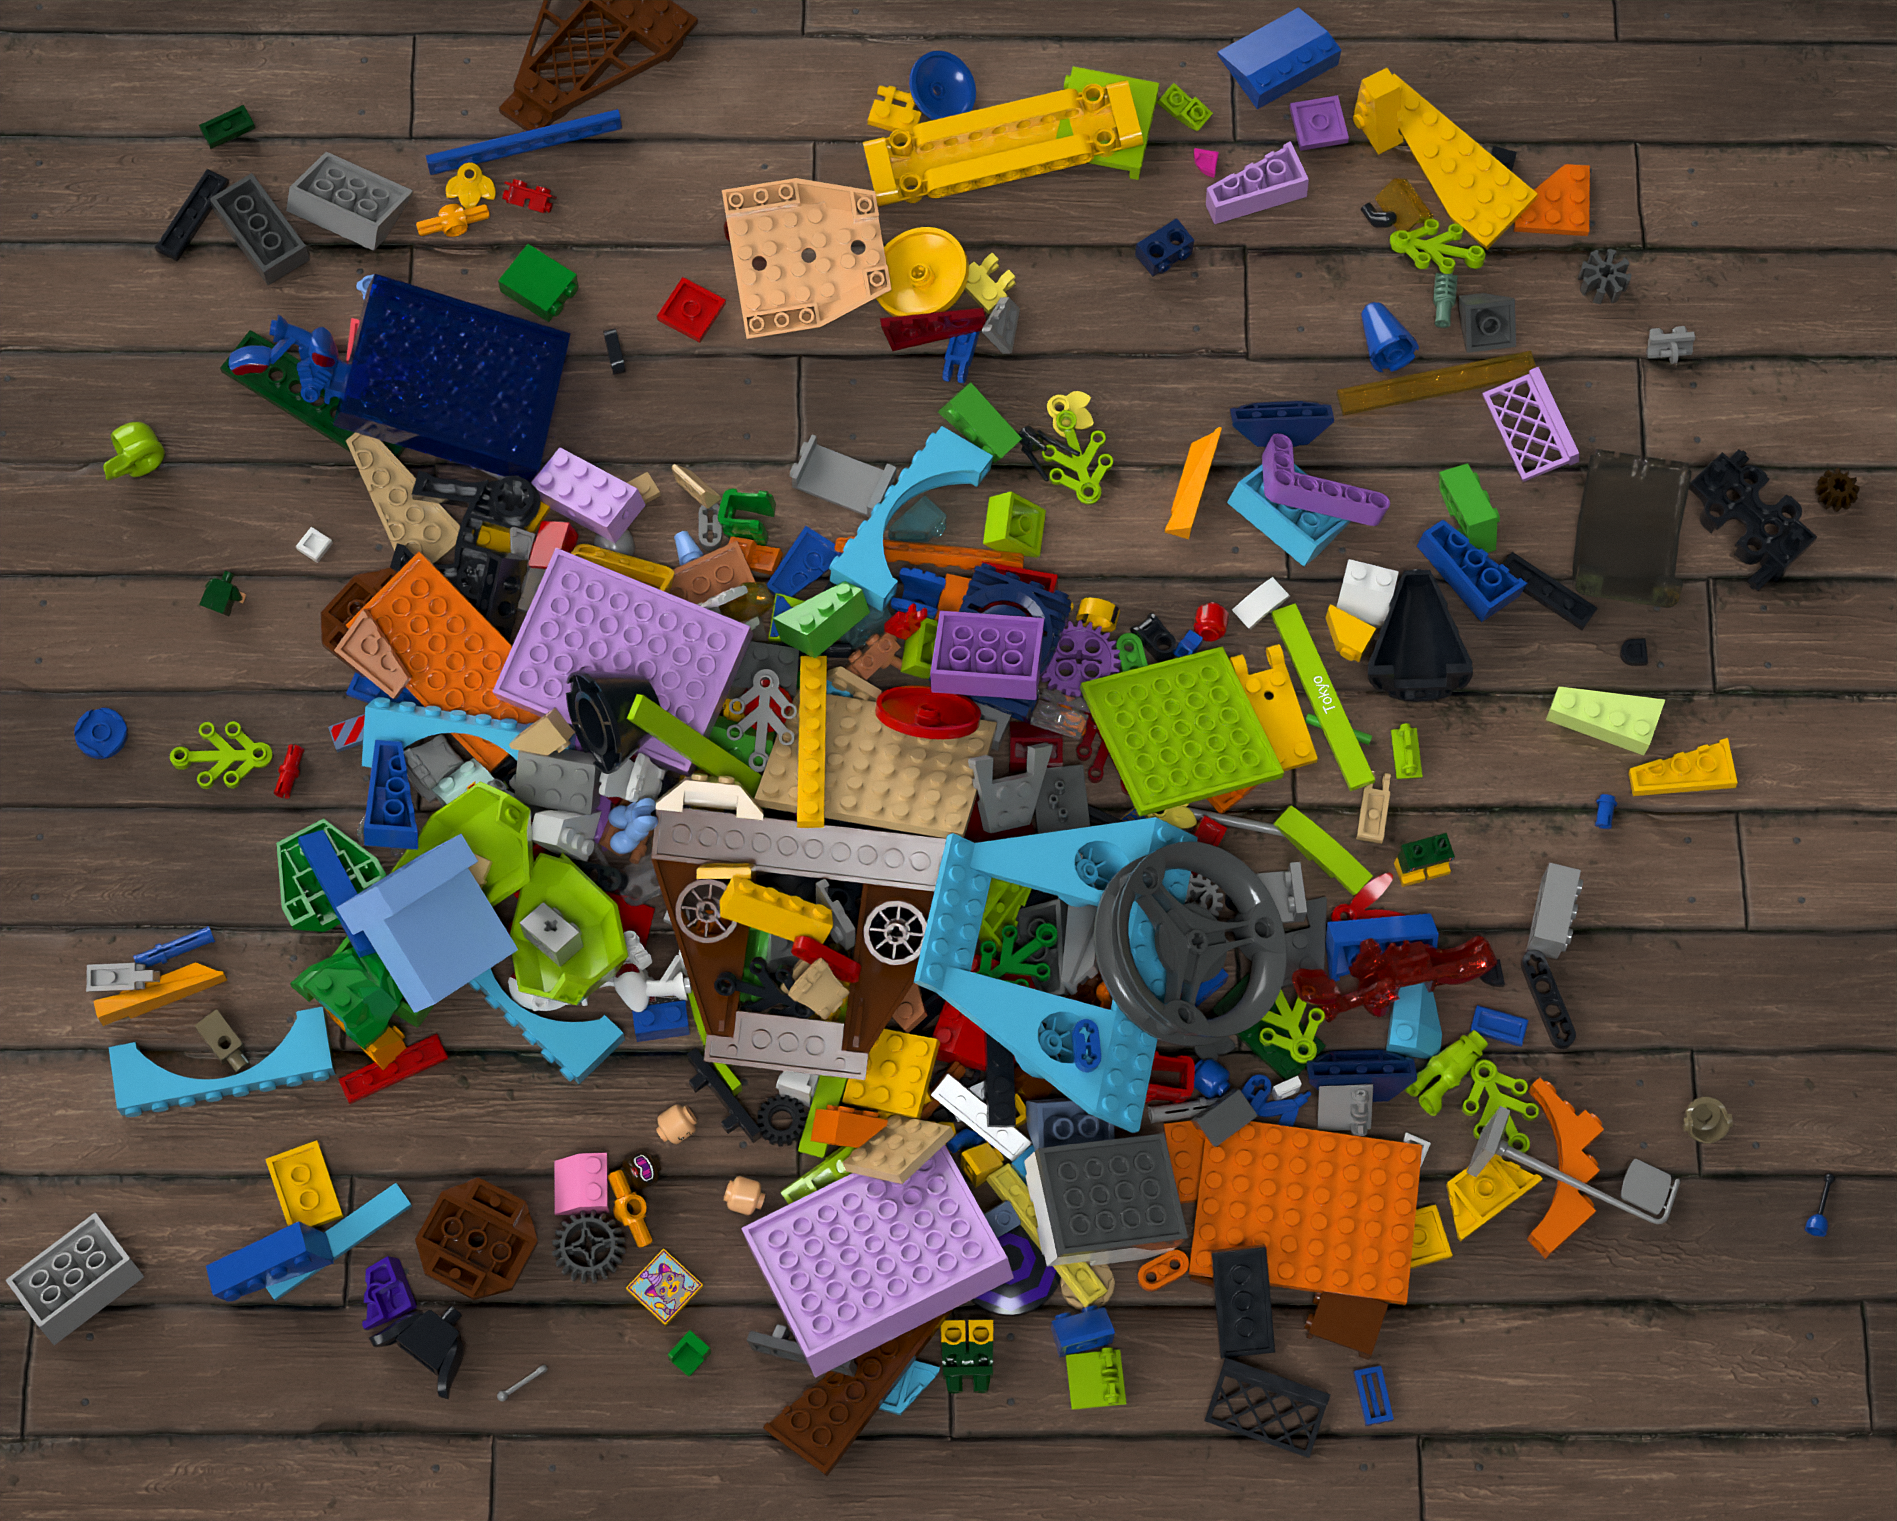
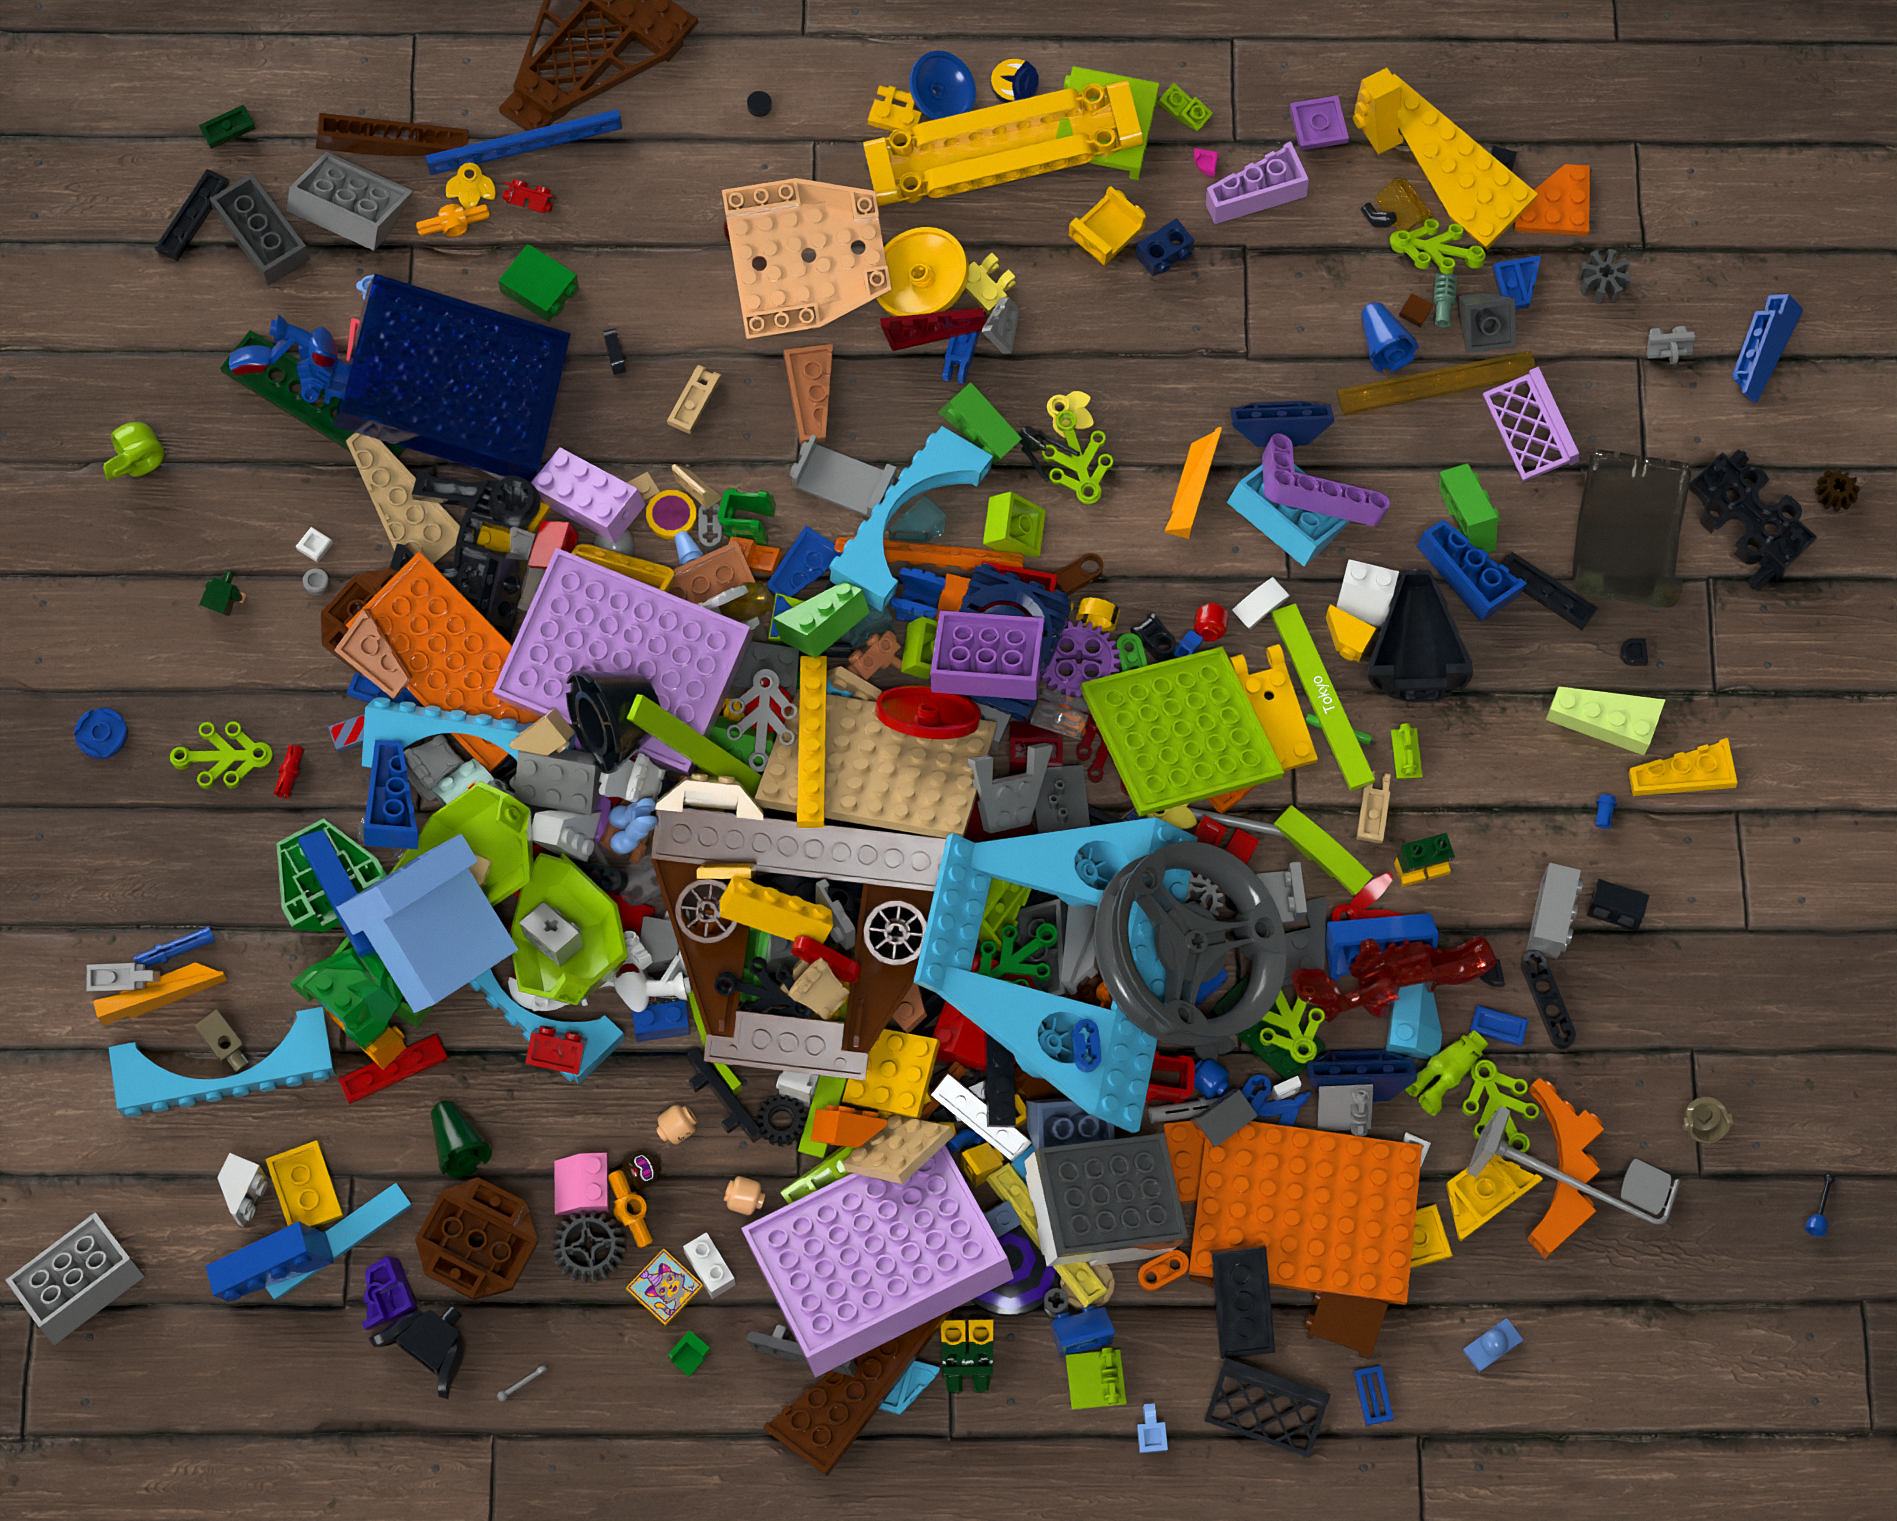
red plate [657,277,726,343] -> none
red plate [884,603,927,640] -> none
blue slope [1217,7,1341,109] -> none
none -> white slope [218,1153,268,1227]
none -> light grey tile [303,568,330,596]
none -> reddish brown slope [315,113,468,156]
none -> dark green cone [430,1101,492,1178]
none -> red bracket [525,1025,588,1075]
none -> light grey torso [640,917,679,973]
none -> tile [646,490,697,540]
none -> tan plate [667,365,722,434]
none -> white brick [683,1232,736,1299]
none -> black tile [747,91,772,117]
none -> nougat wing [783,344,833,445]
none -> tile [990,58,1039,103]
none -> dark grey bush [1044,1288,1069,1319]
none -> reddish brown piece [1054,553,1103,596]
none -> yellow panel [1068,186,1146,266]
none -> light blue plate [1137,1403,1168,1453]
none -> red piece [1225,828,1259,865]
none -> reddish brown tile [1399,293,1433,328]
none -> medium blue tile [1462,1318,1523,1373]
none -> blue wing [1493,255,1541,310]
none -> black hinge [1587,879,1649,931]
none -> blue wedge [1732,294,1803,403]

